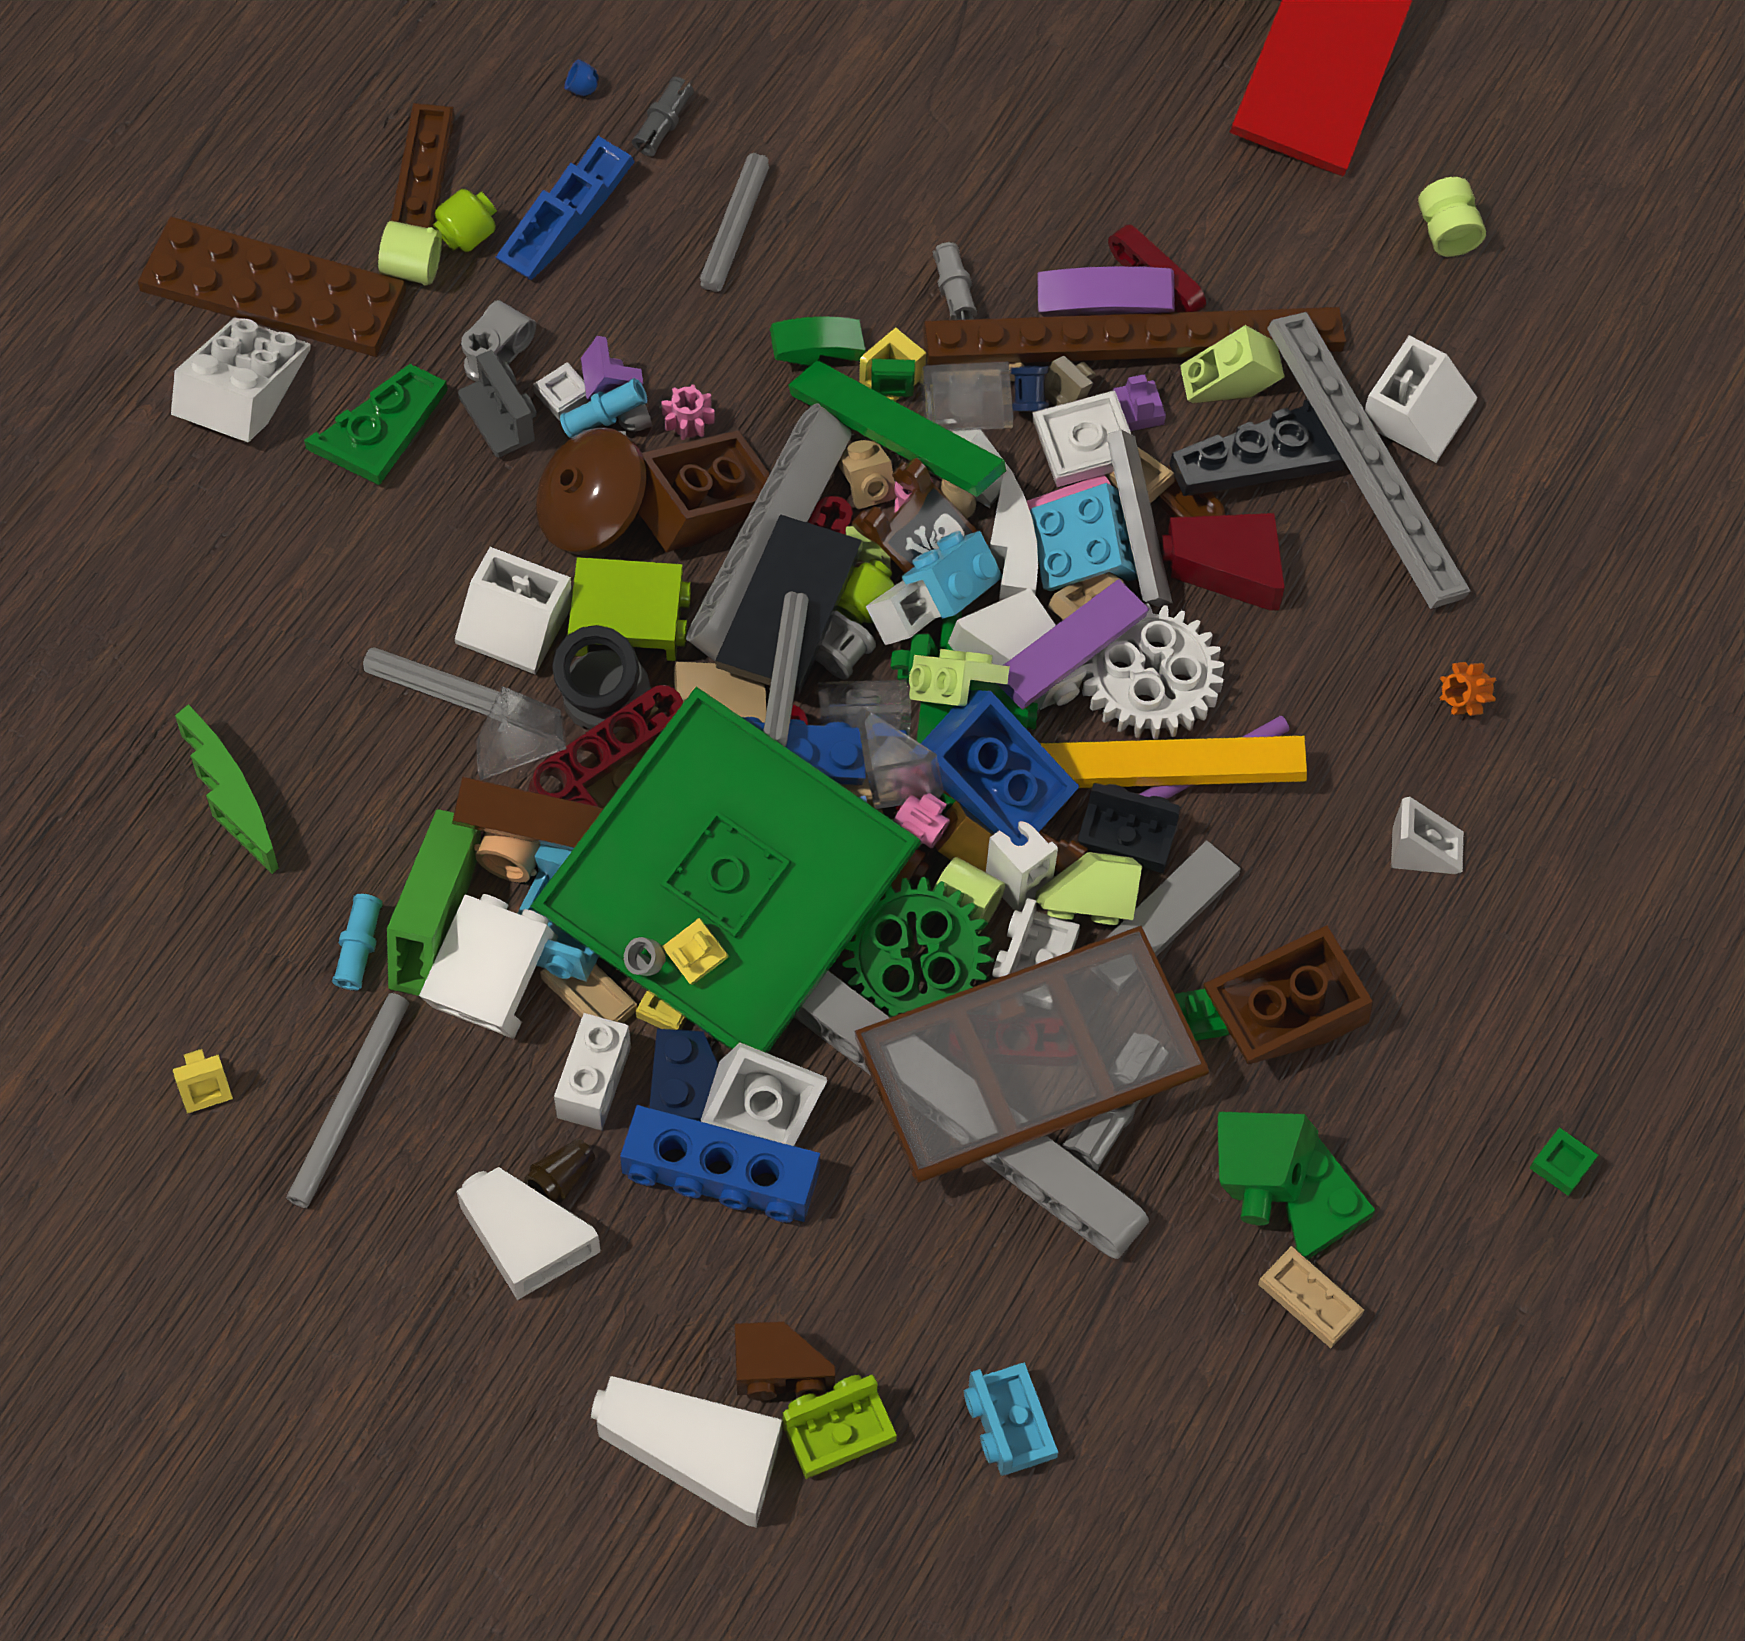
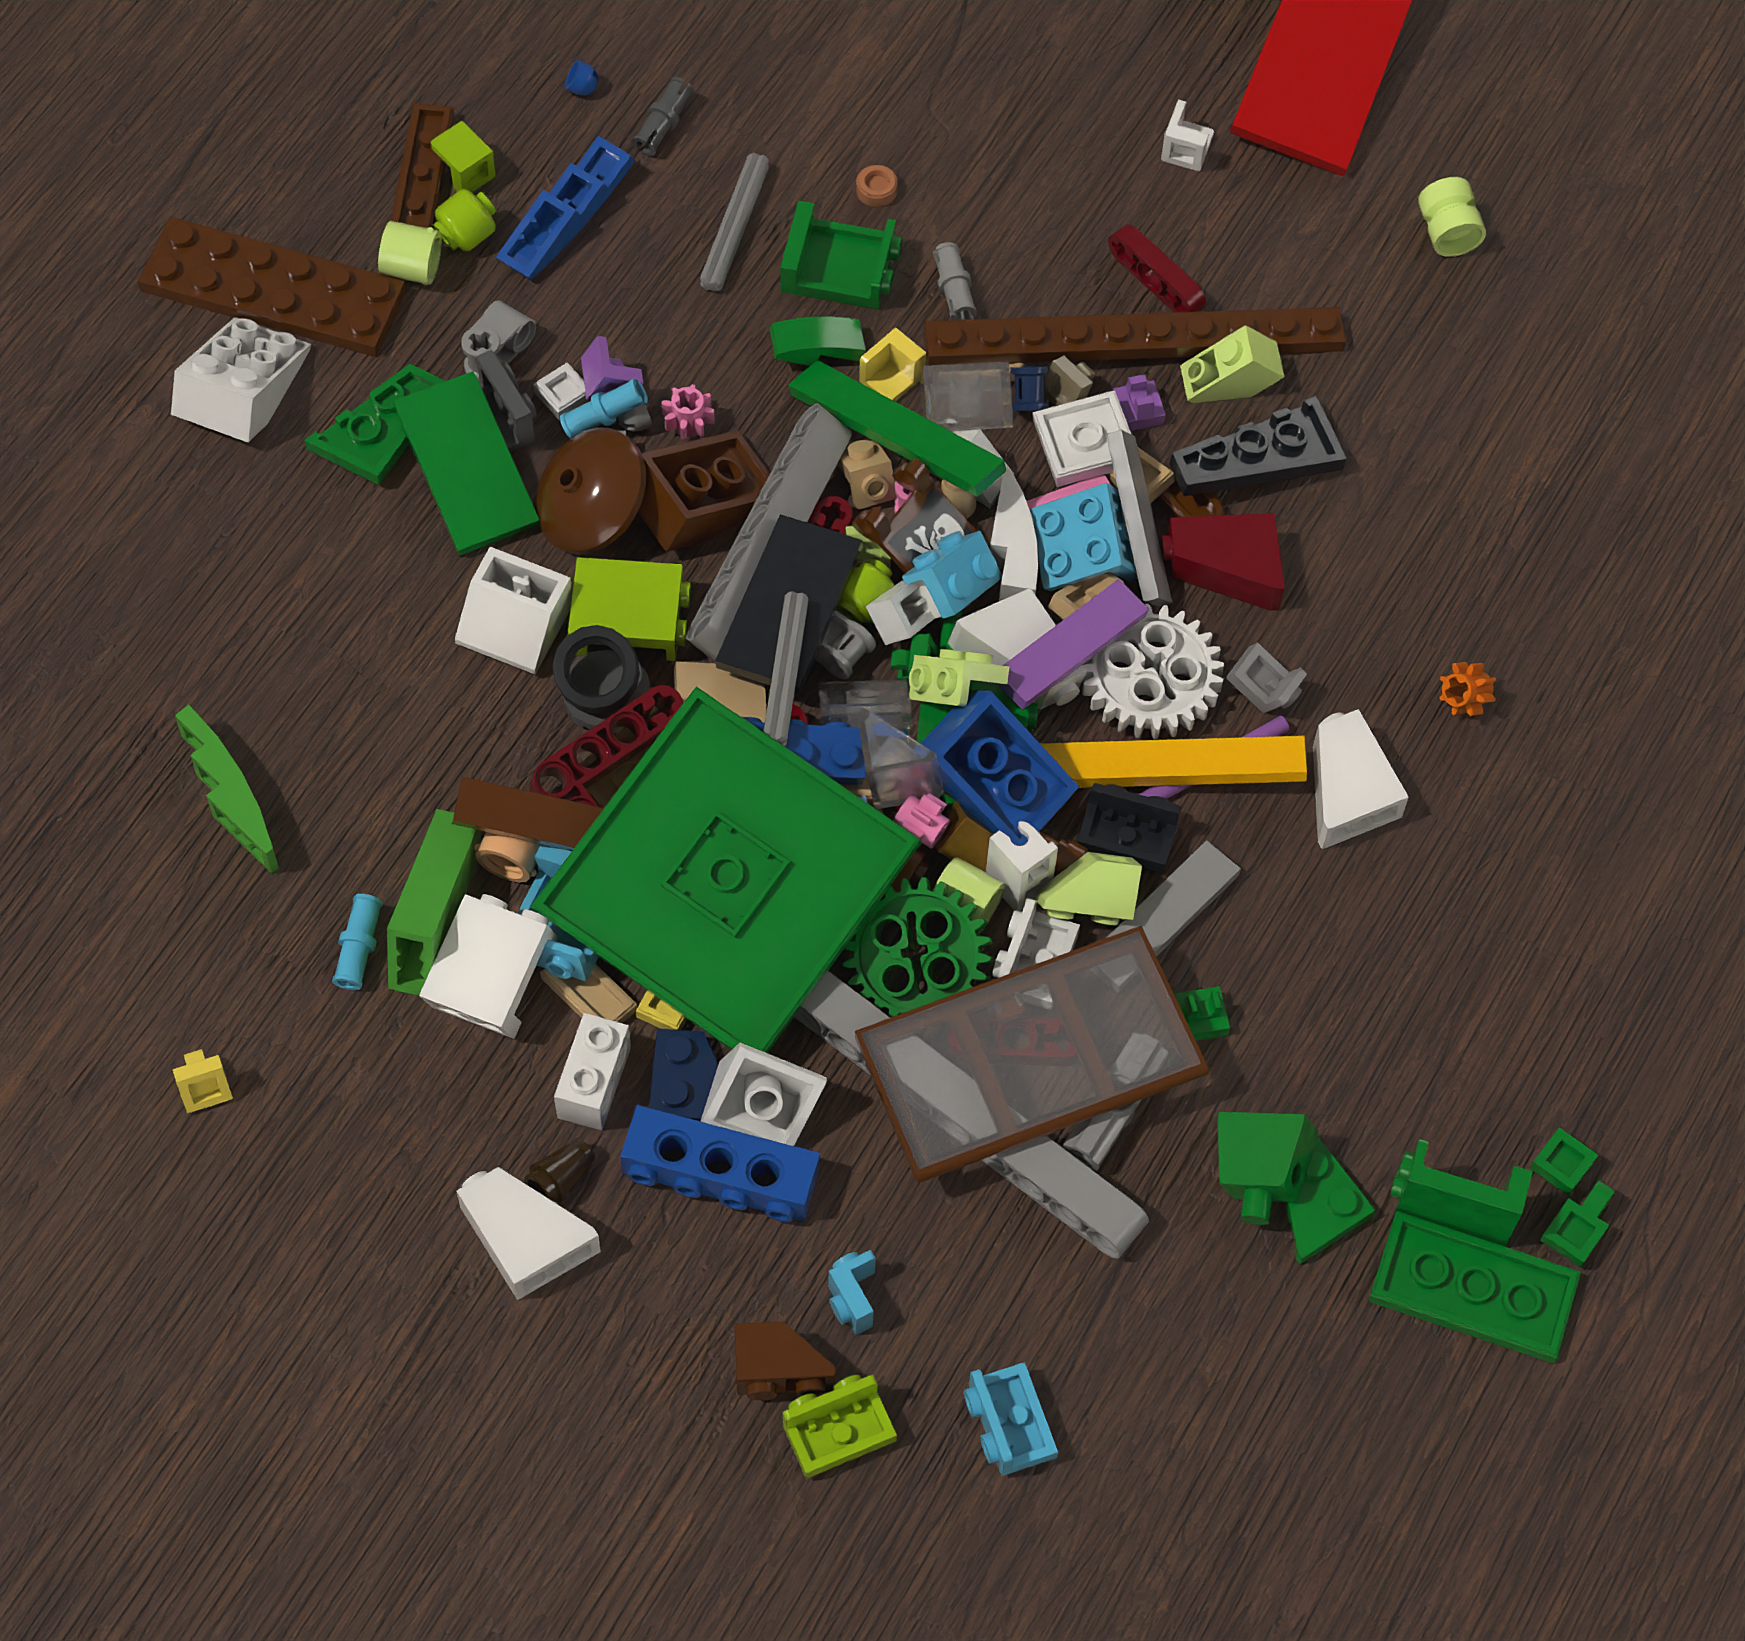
light grey piece [286,993,409,1208] -> none
light grey axle [363,648,531,727] -> none
clear slope [476,686,567,780] -> none
white slope [591,1376,782,1527] -> none
light grey hinge [624,937,666,976] -> none
light yellow tile [662,918,730,985] -> none
green tile [871,359,915,397] -> none
medium lavender slope [1038,266,1175,317] -> none
reddish brown slope [1203,925,1373,1065] -> none
tan plate [1258,1246,1364,1348] -> none
light grey tile [1267,312,1470,609] -> none
white slope [1365,335,1477,463] -> none
white slope [1391,797,1464,874] -> none
none -> green tile [393,371,540,556]
none -> lime panel [431,121,496,192]
none -> green panel [780,200,902,310]
none -> medium azure bracket [828,1250,876,1335]
none -> nougat tile [856,165,898,207]
none -> white panel [1161,99,1214,172]
none -> light grey bracket [1226,642,1307,713]
none -> white slope [1313,709,1409,849]
none -> green tile [1368,1211,1581,1364]
none -> green panel [1390,1139,1533,1246]
none -> green plate [1540,1181,1615,1268]

